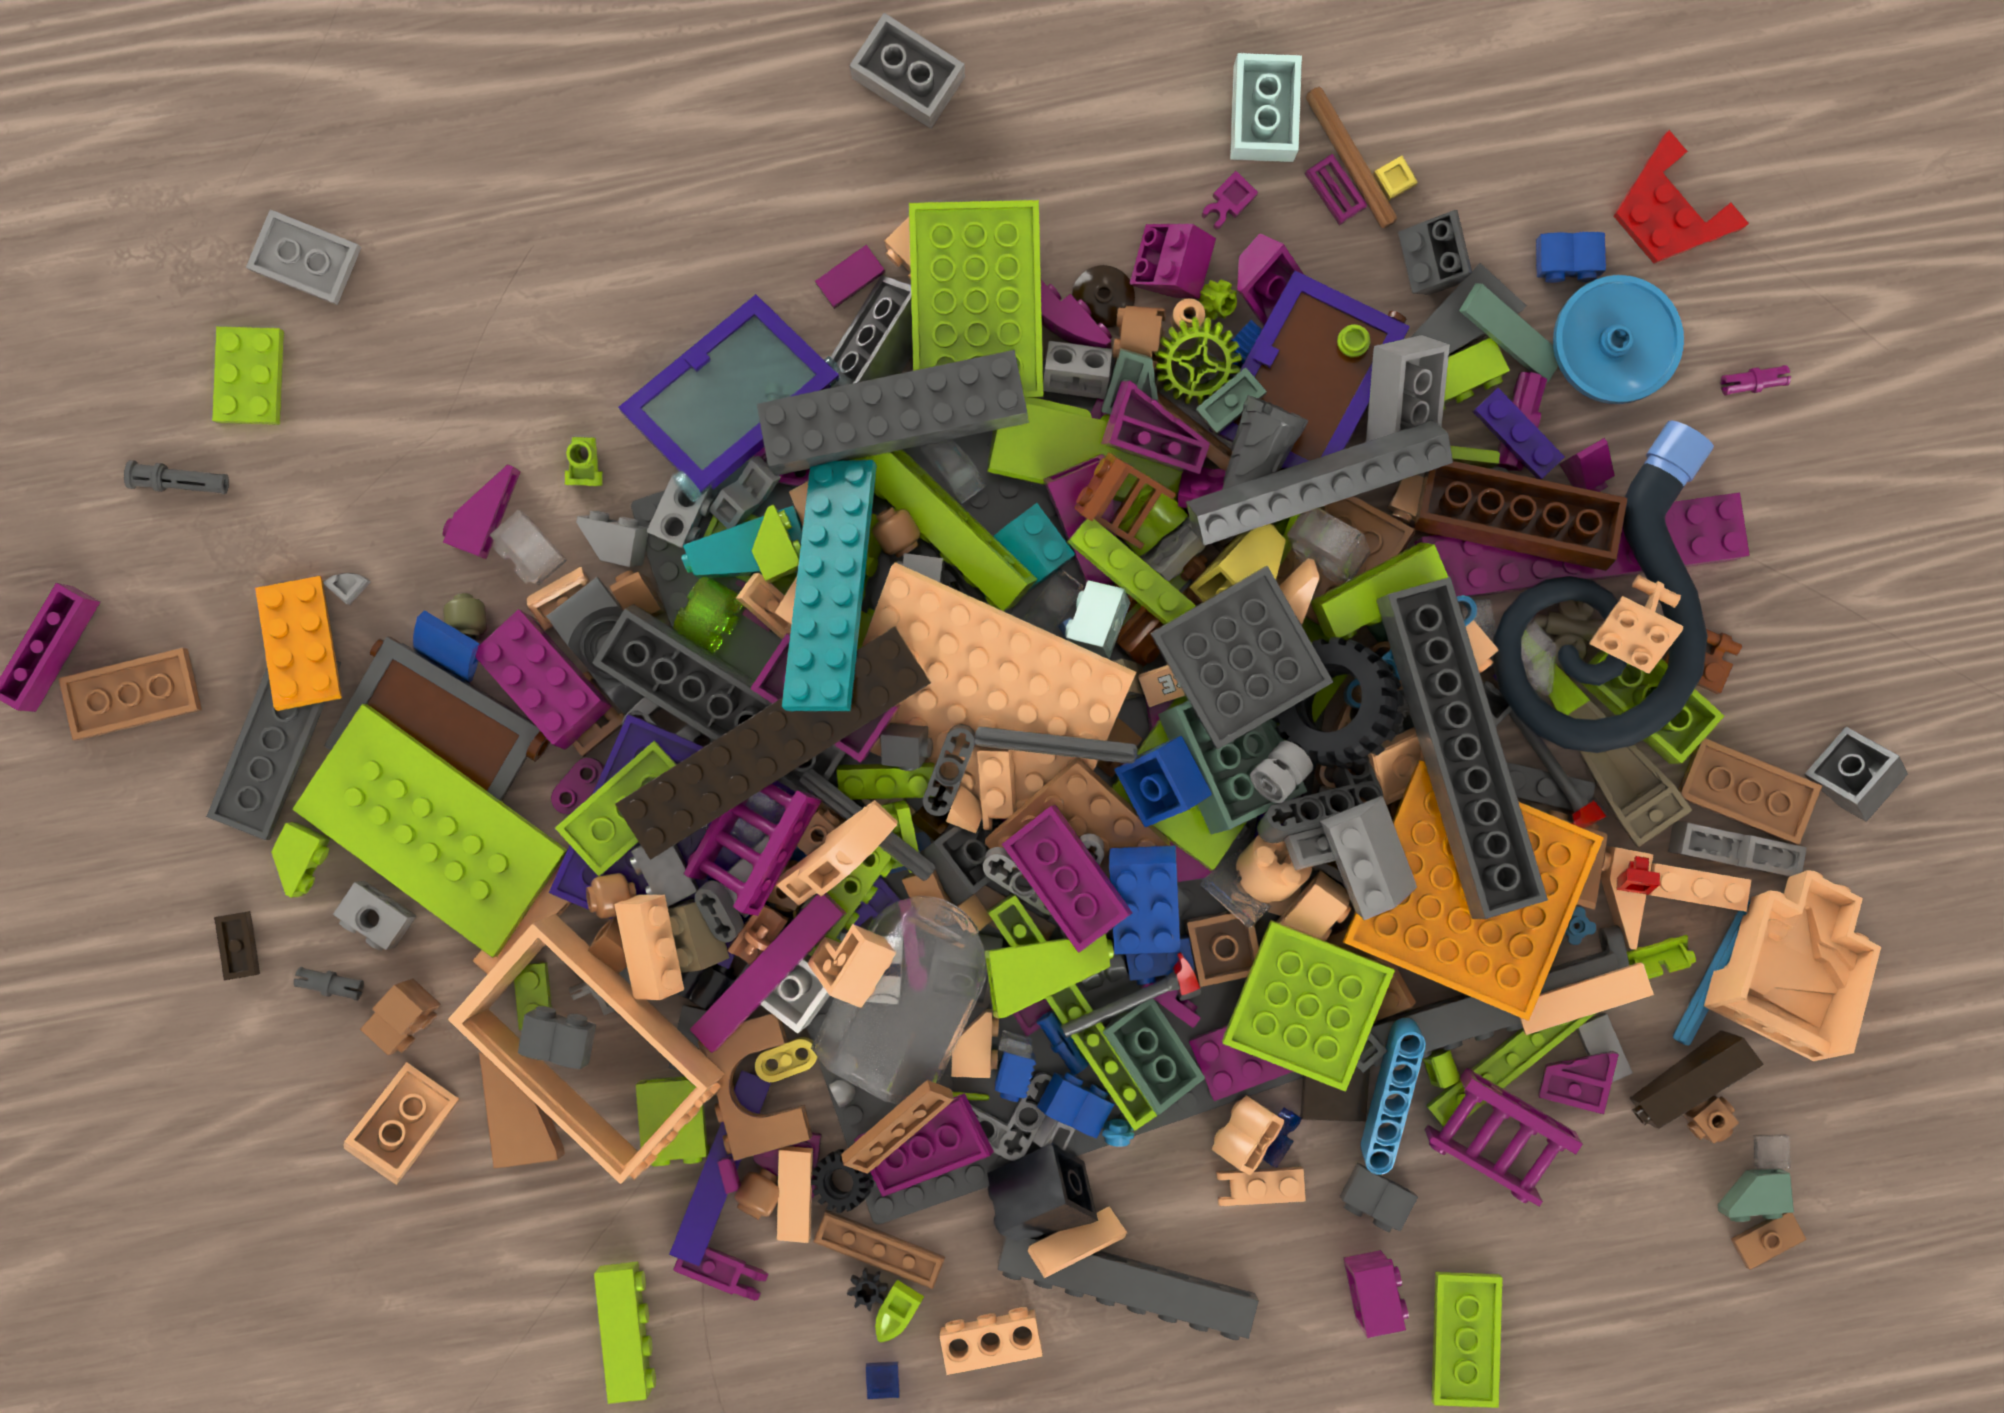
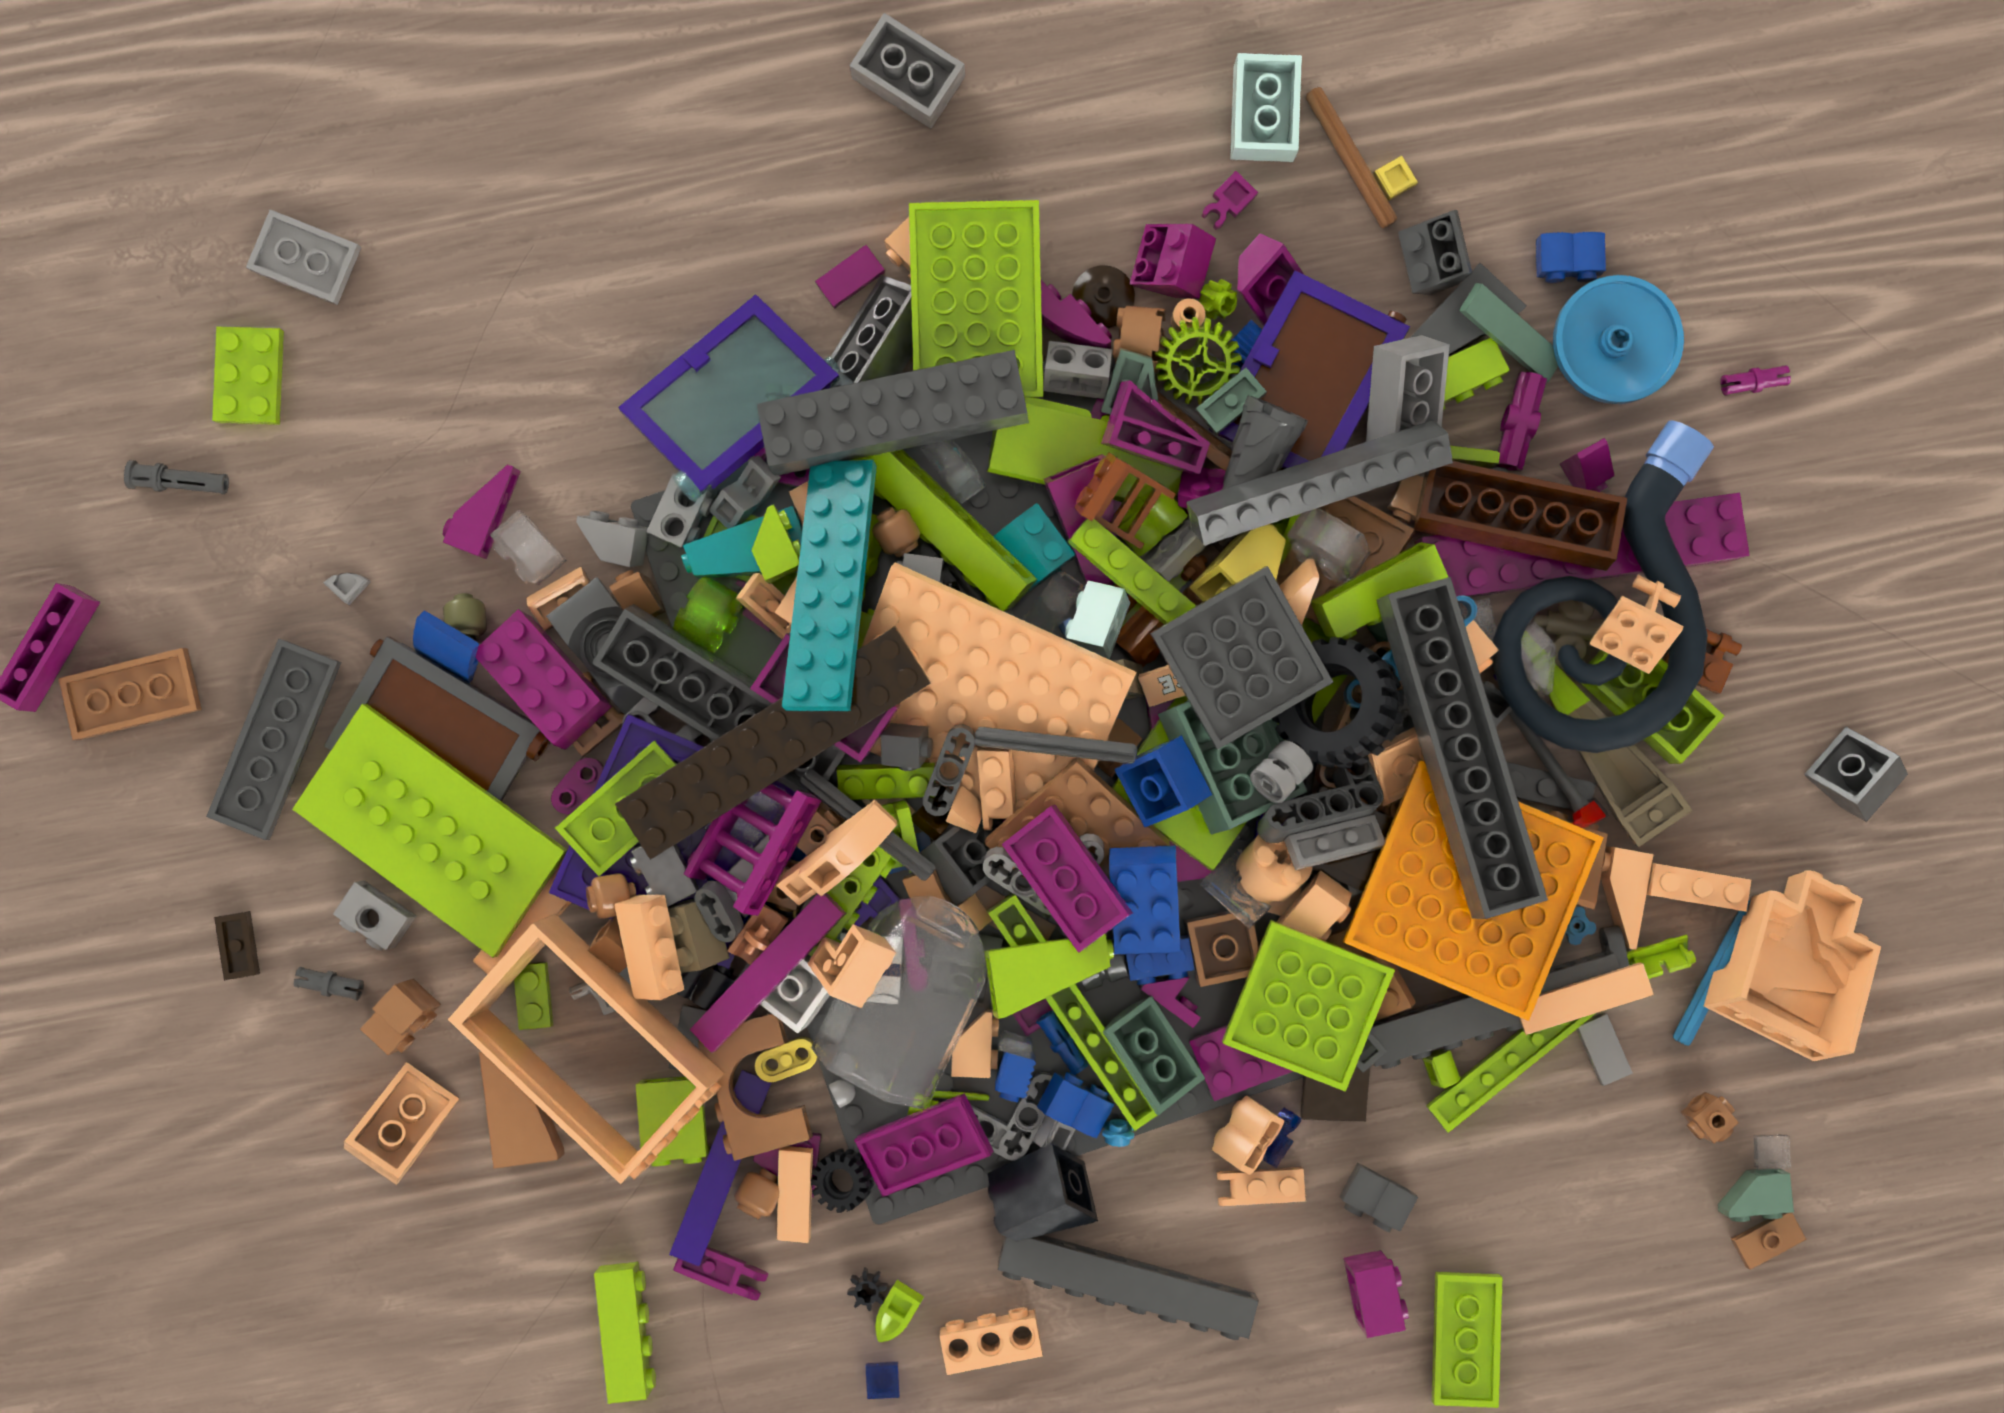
light orange plate [255,576,342,711] -> none
lime slope [271,822,330,898] -> none
dark grey brick [518,1006,596,1069] -> none
lime plate [564,437,603,486] -> none
magenta tile [717,1156,741,1194] -> none
medium nougat tile [813,1210,945,1289] -> none
medium nougat plate [841,1080,954,1174] -> none
light nougat tile [1028,1206,1127,1278] -> none
dark grey piece [1061,952,1202,1038] -> none
magenta tile [1305,154,1367,226] -> none
light grey slope [1320,796,1417,920] -> none
lime plate [1337,324,1370,357] -> none
dark azure beam [1360,1018,1426,1175] -> none
magenta fence [1424,1068,1583,1207] -> none
dark purple plate [1472,388,1565,480] -> none
magenta wing [1538,1051,1619,1114] -> none
red wing [1613,130,1749,264] -> none
red tile [1616,856,1660,895] -> none
dark brown slope [1630,1030,1764,1129] -> none
light grey slope [1668,821,1807,877] -> none
medium nougat plate [1678,738,1822,845] -> none

